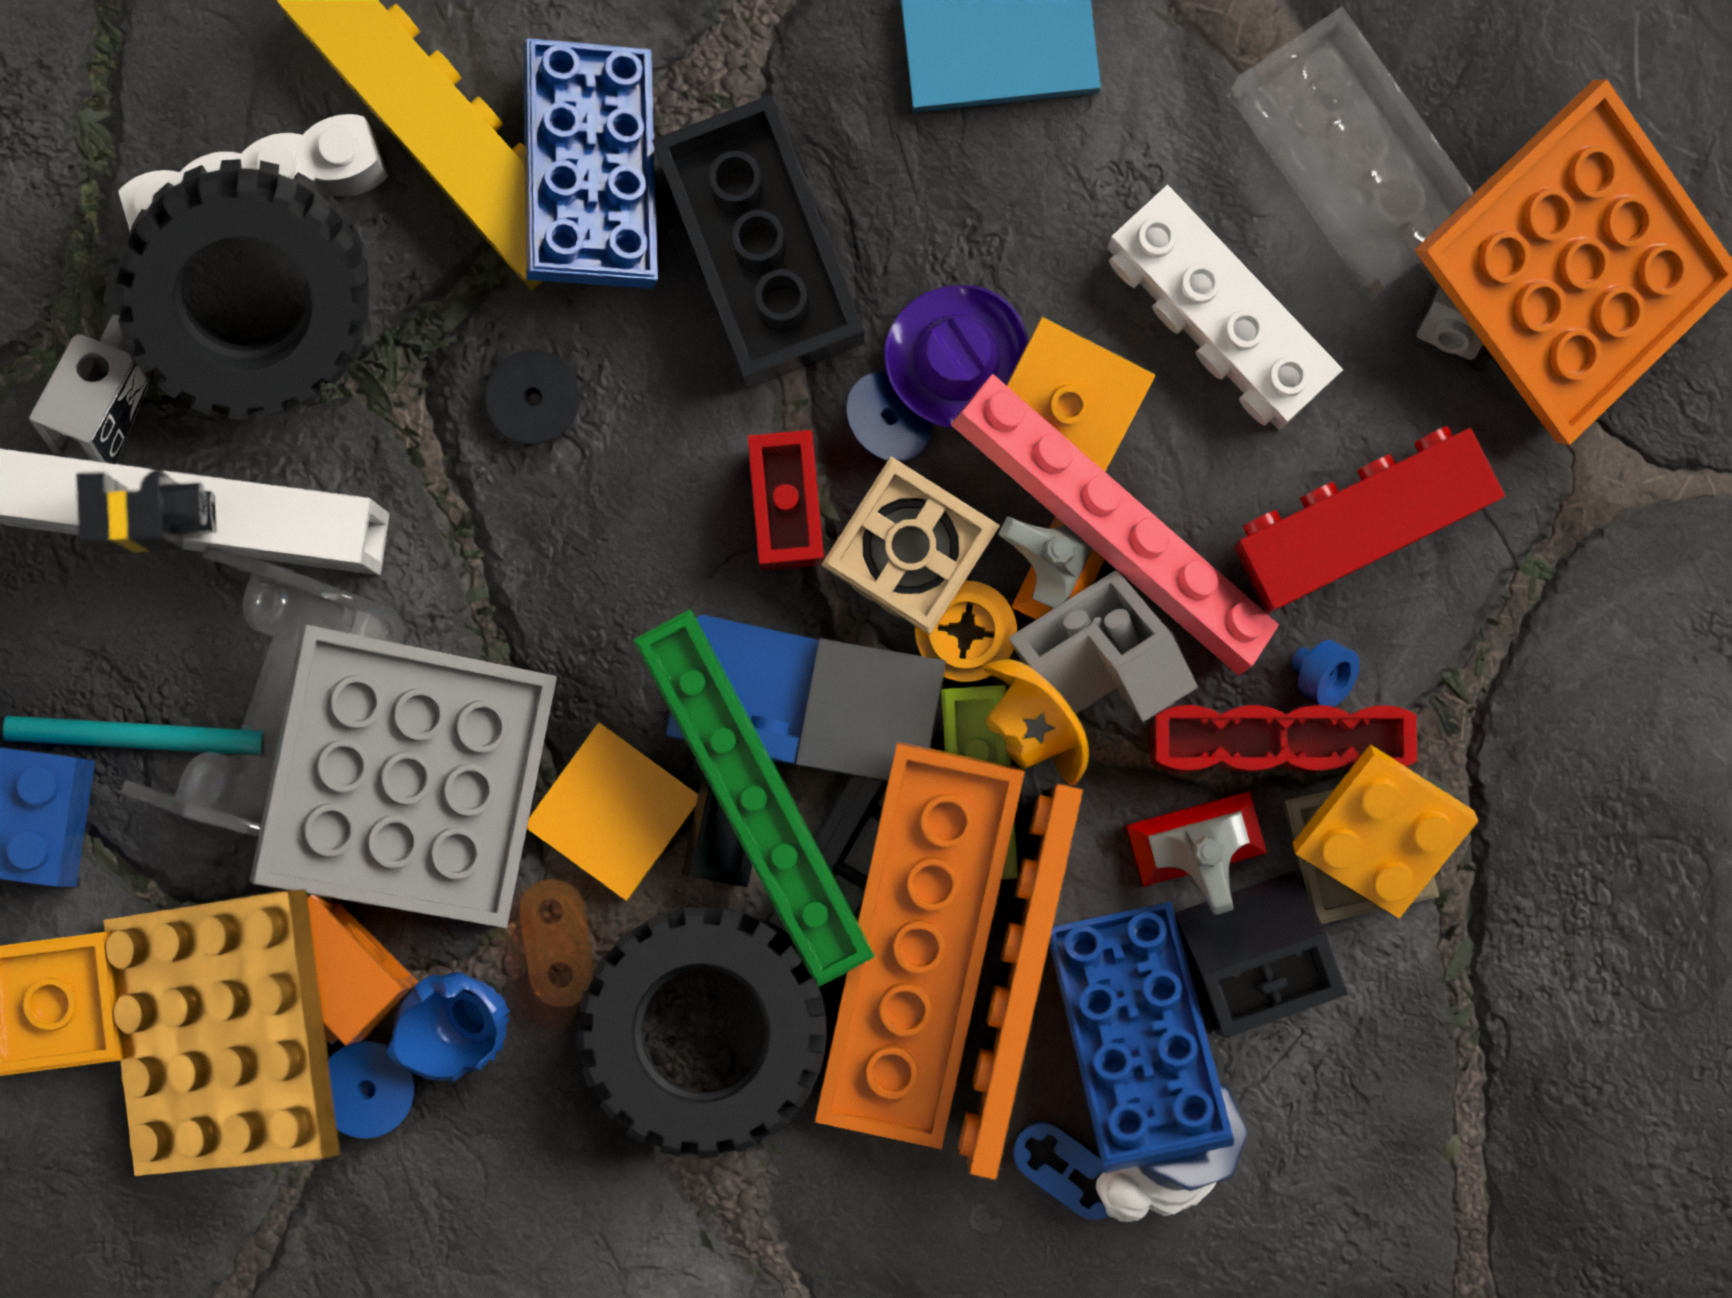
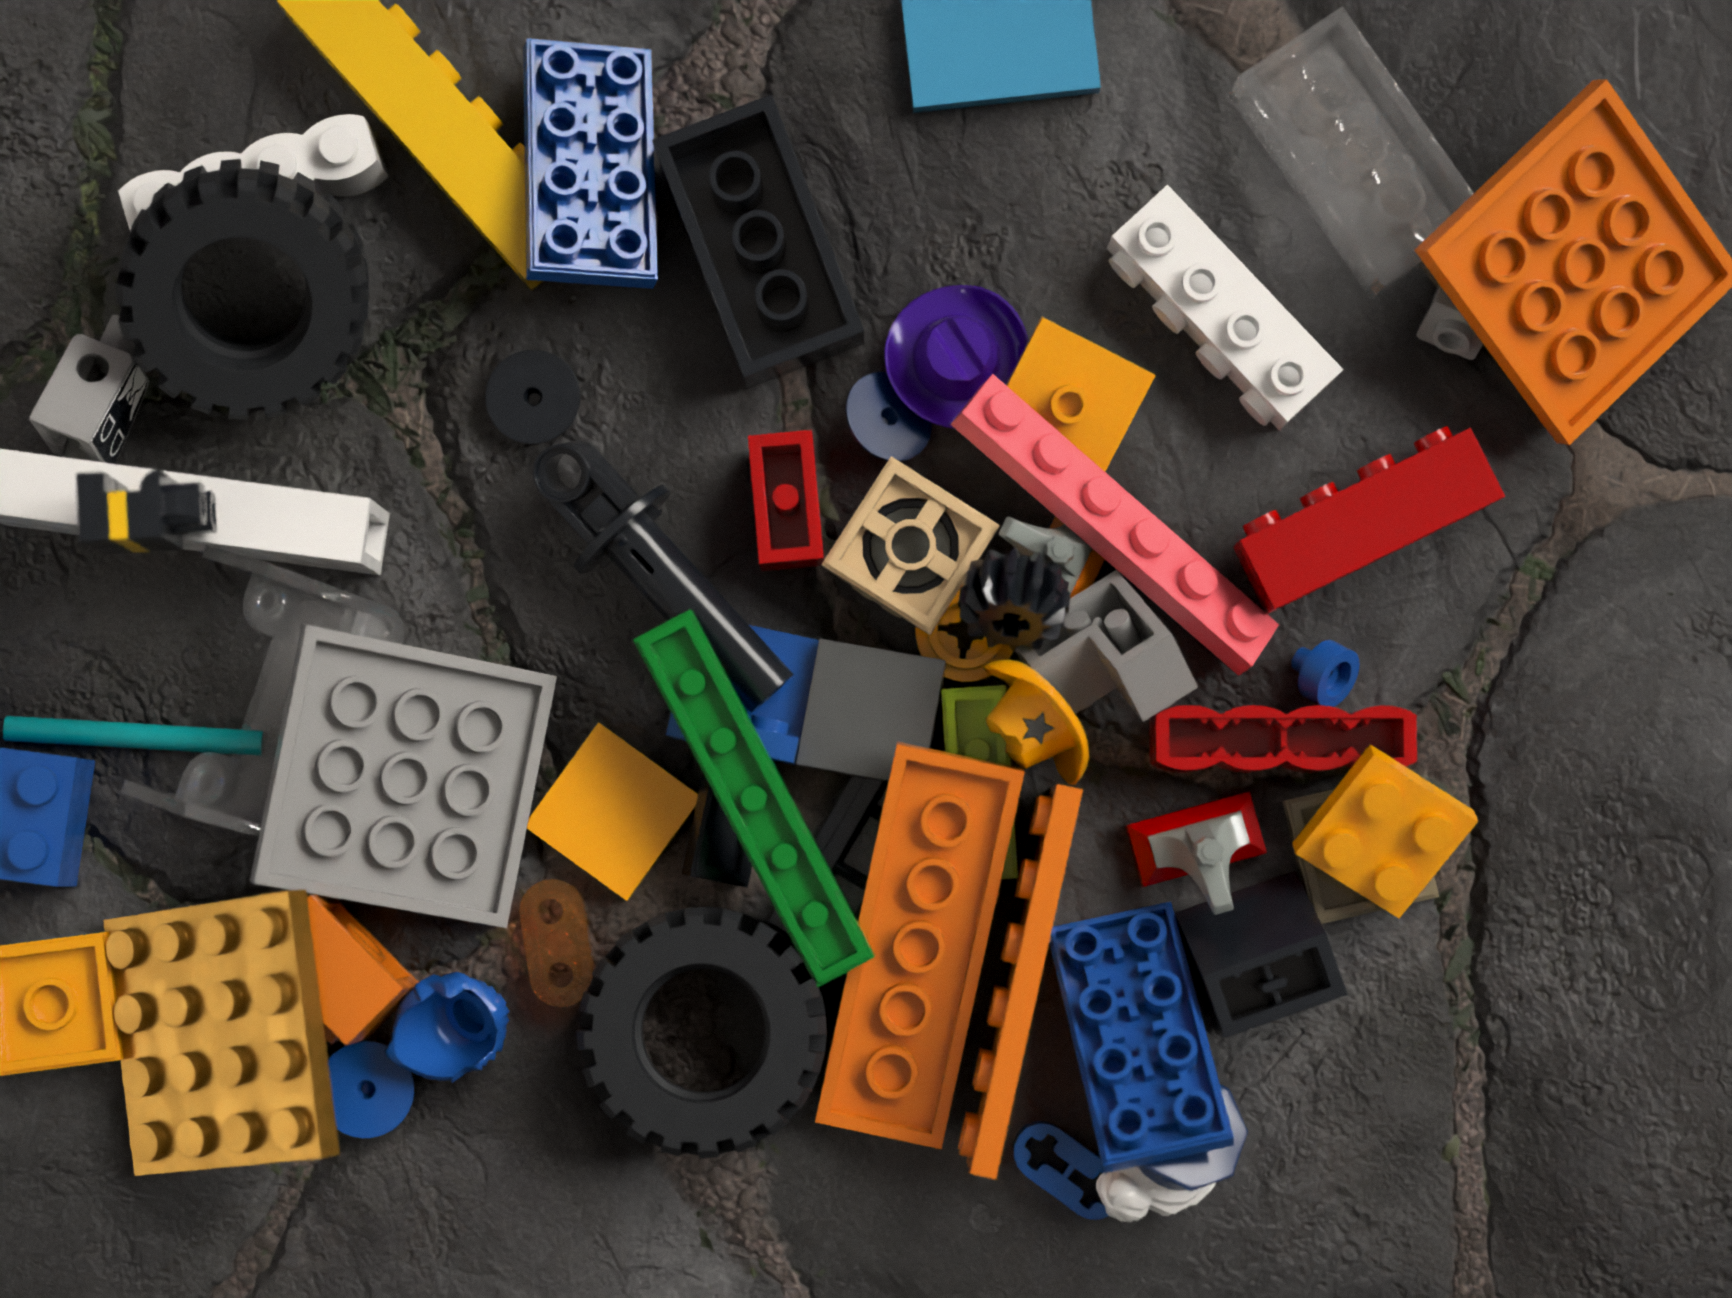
none -> black piece [532,441,794,713]
none -> black gear [958,546,1071,653]

